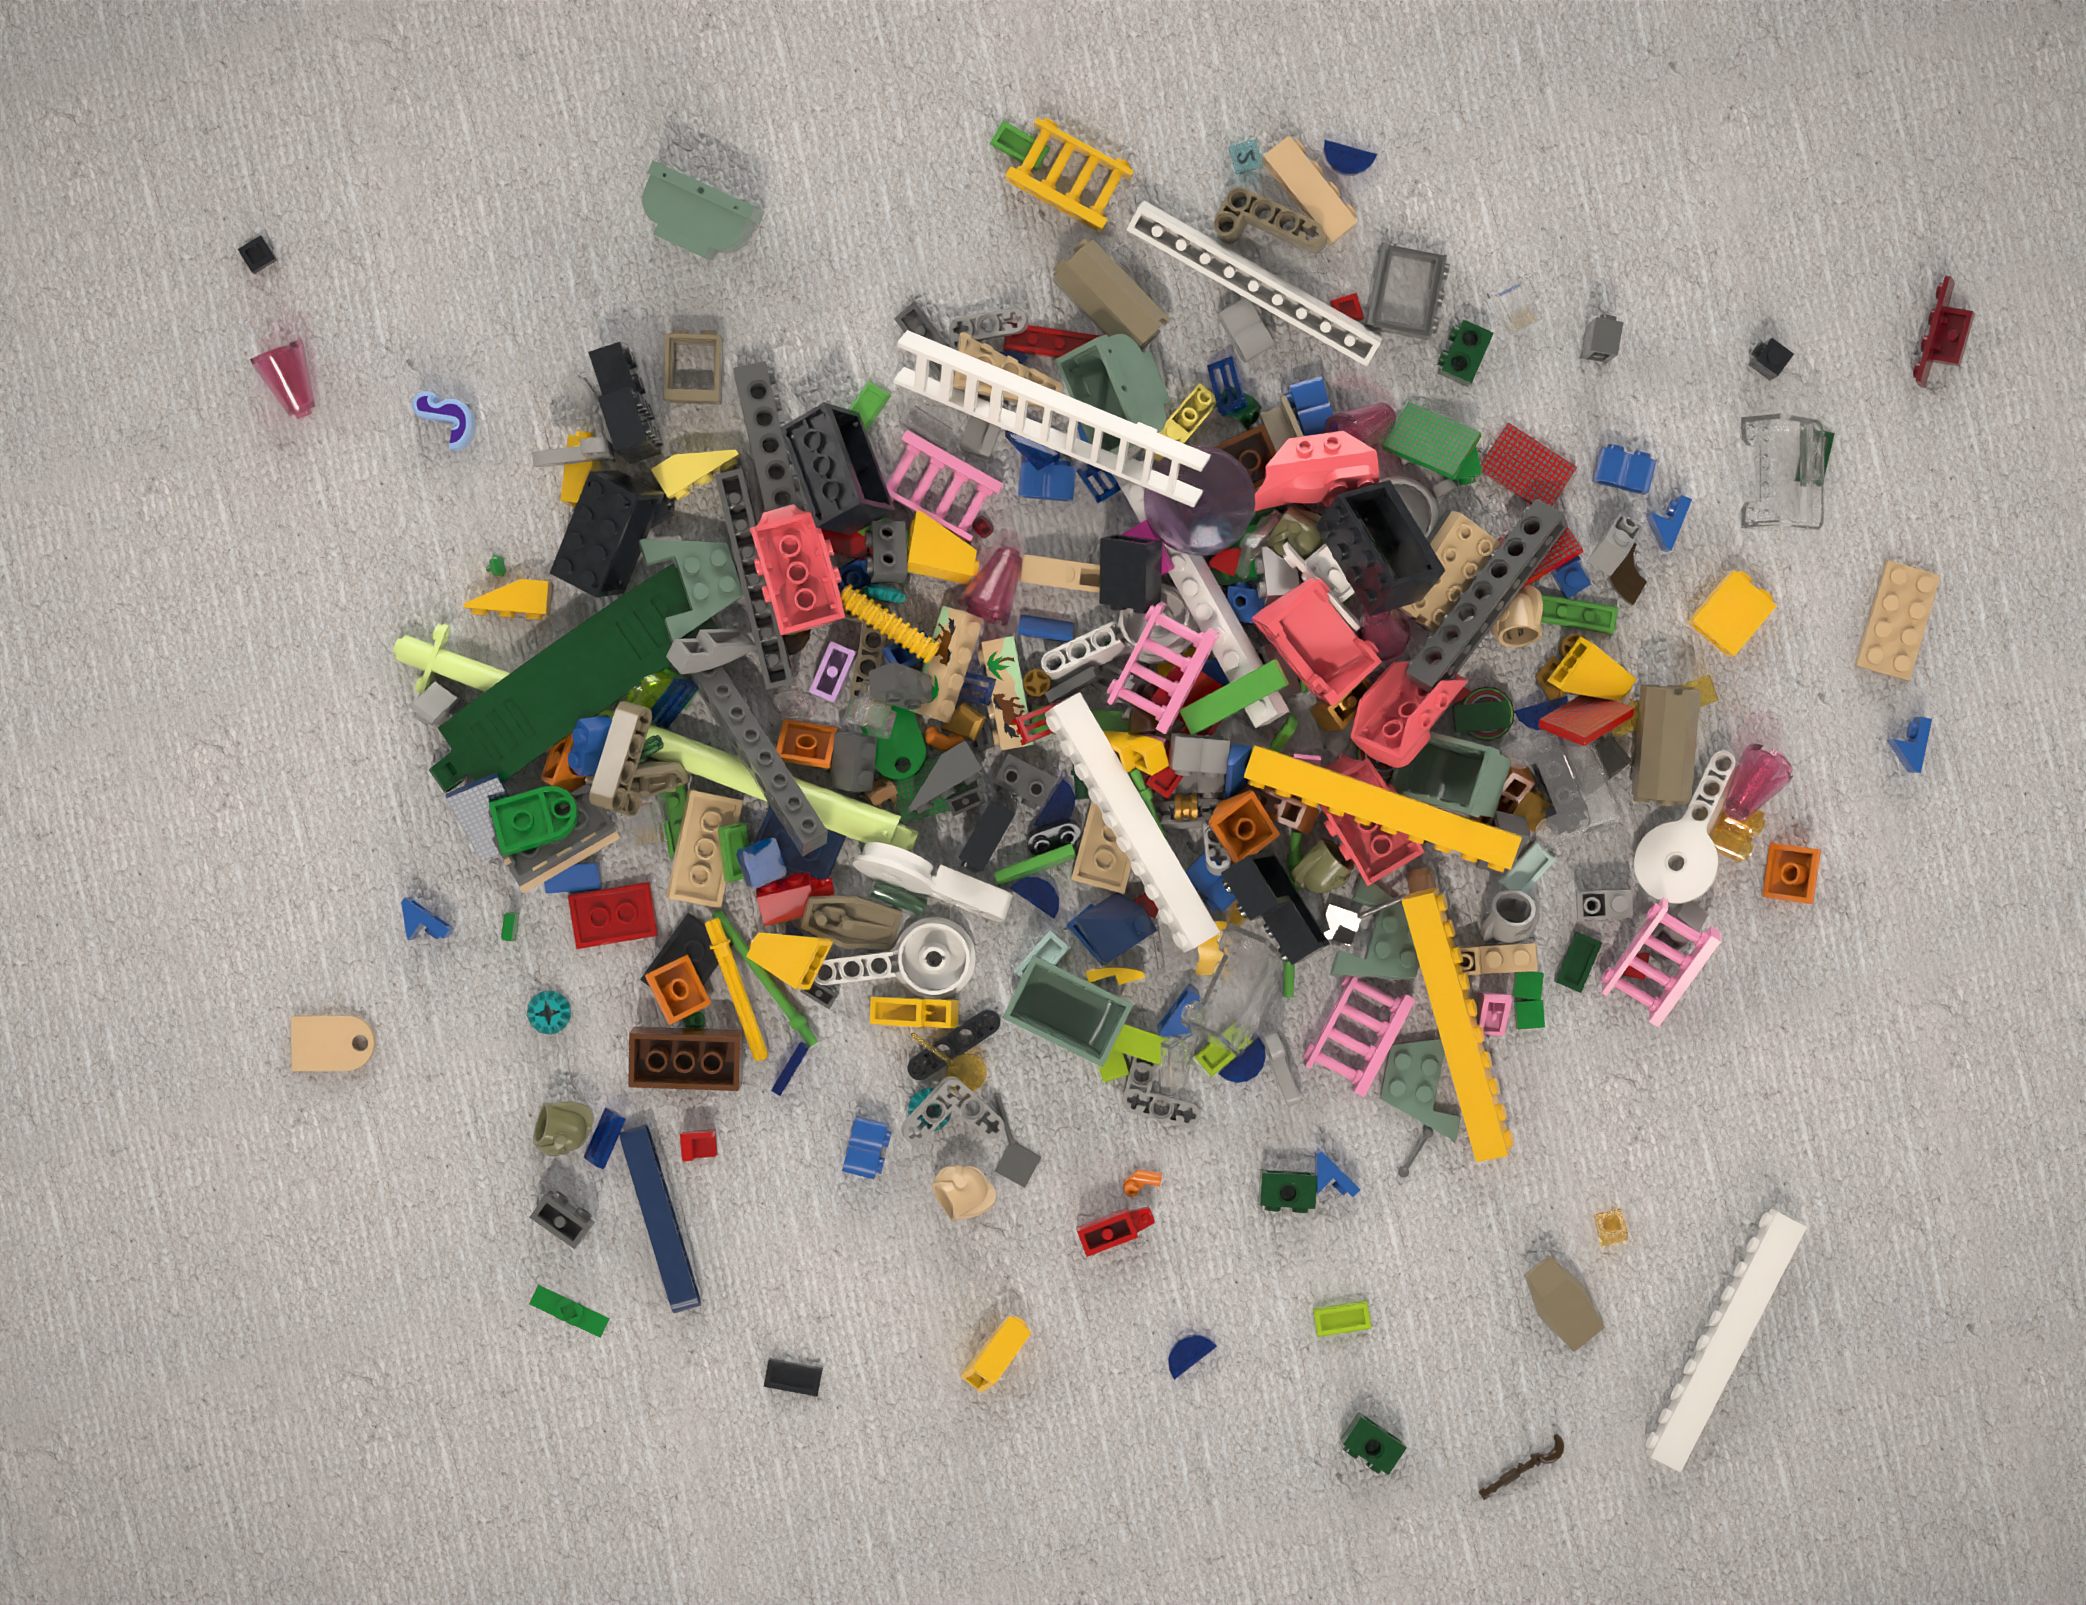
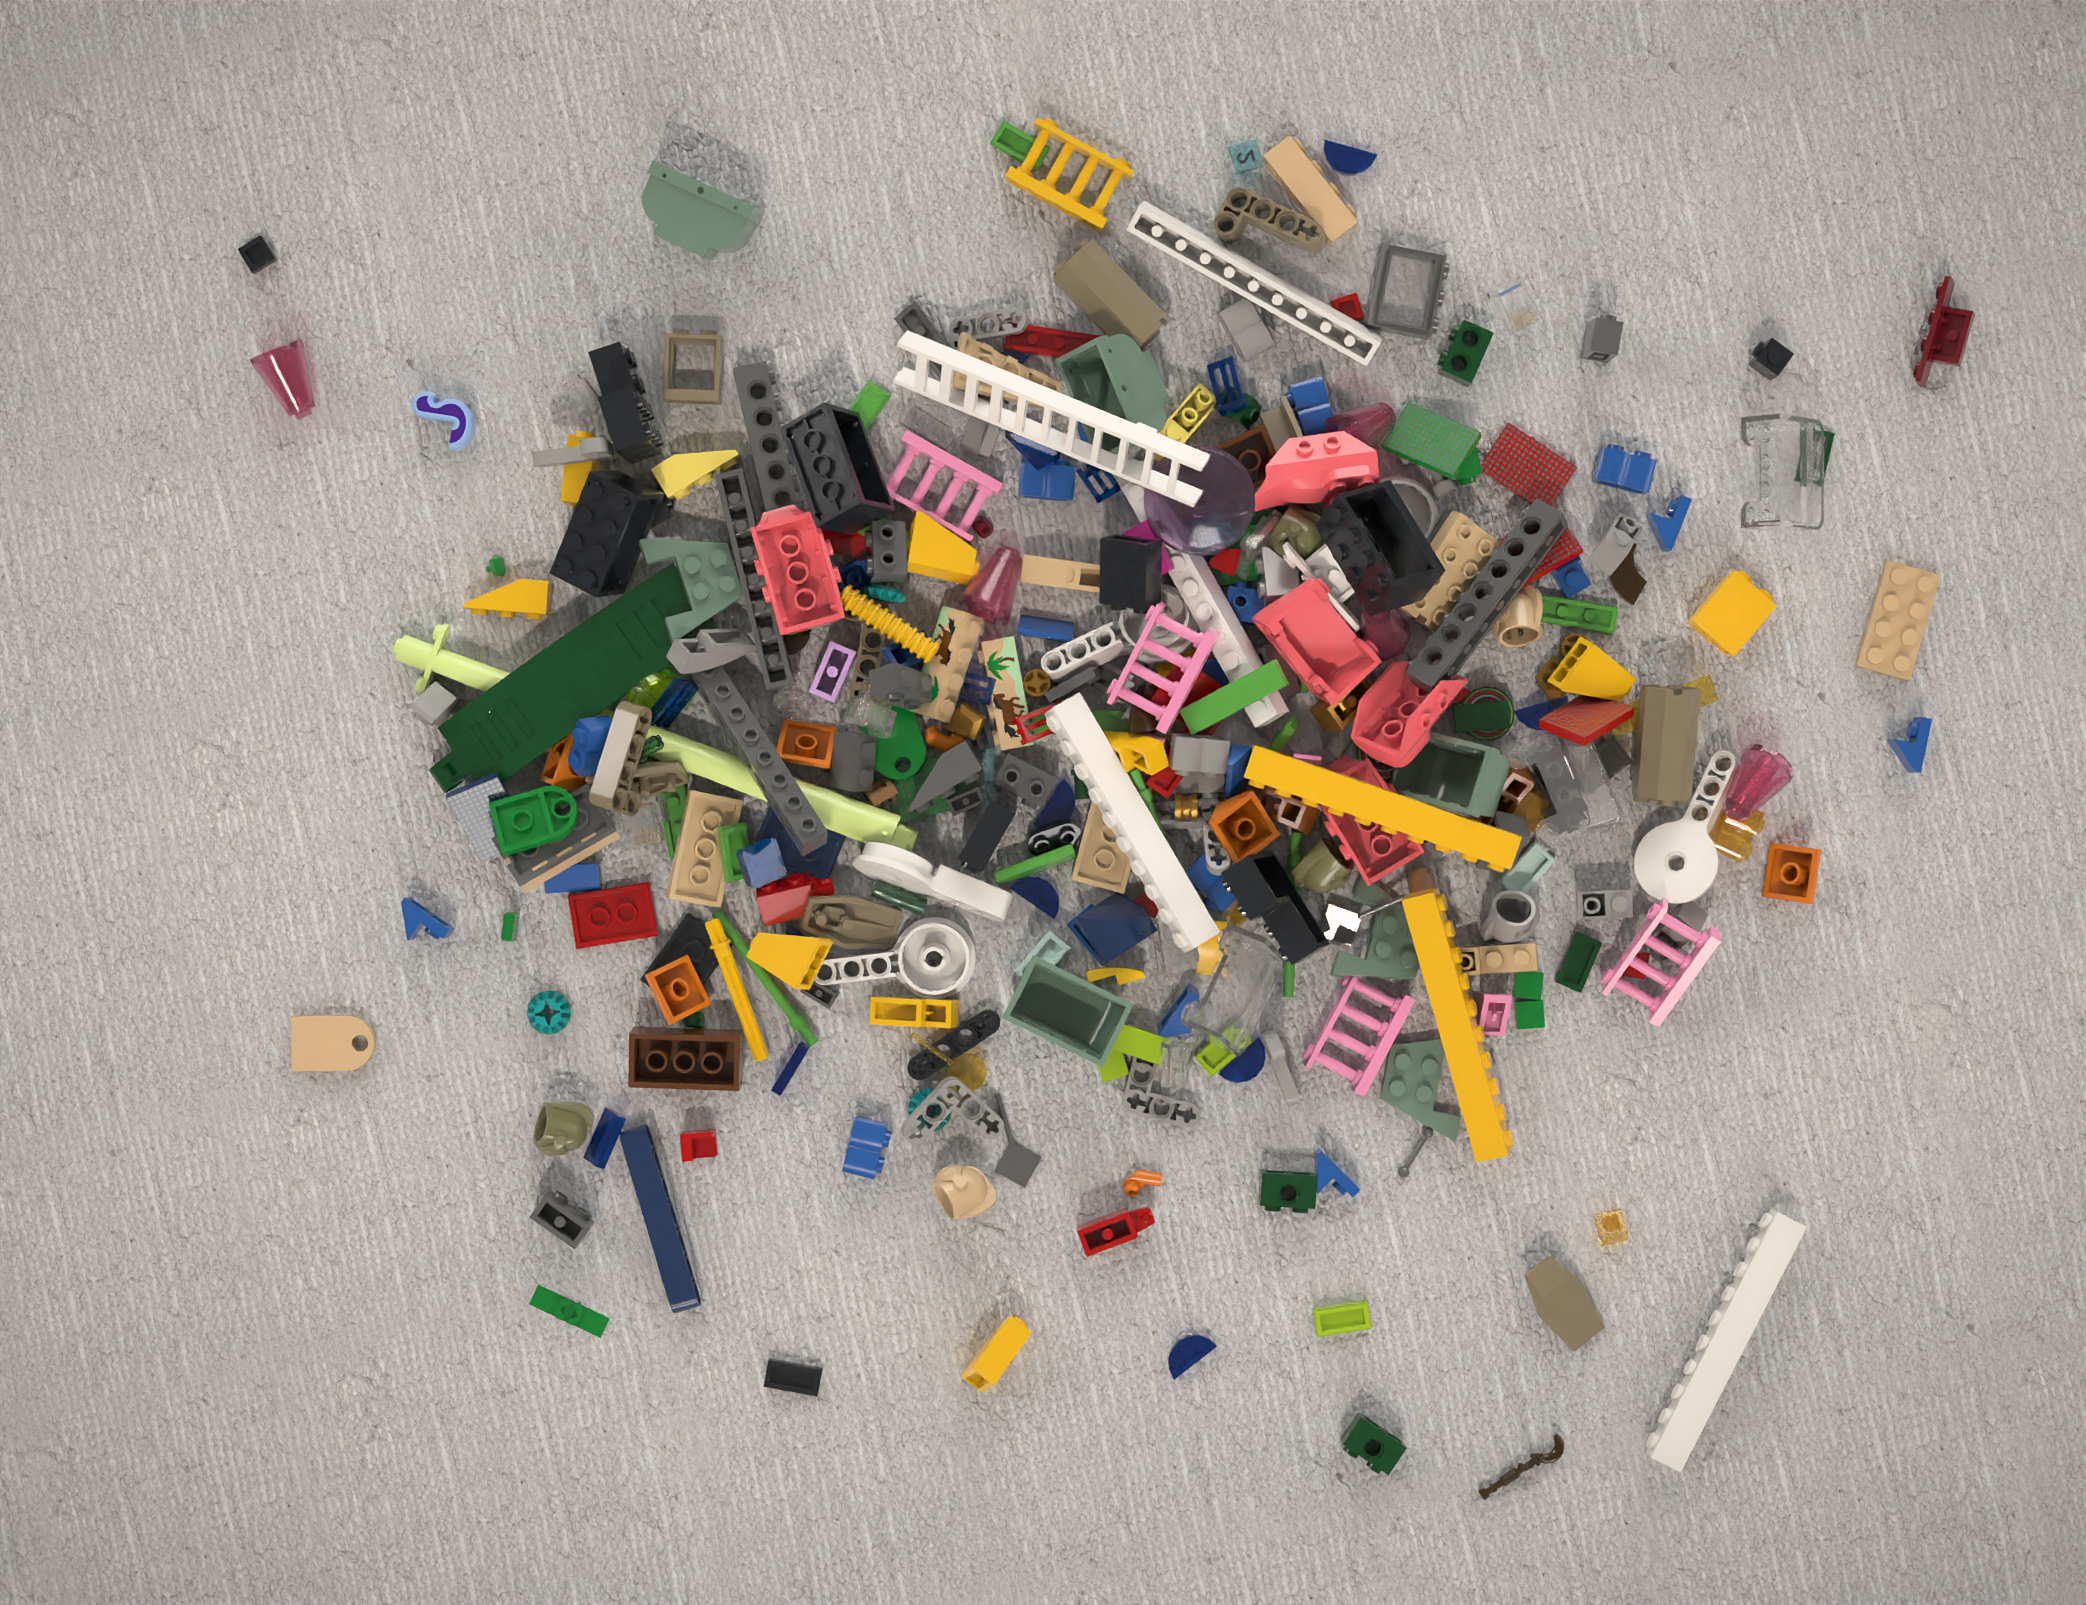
none -> clear light blue tile [981,753,996,782]

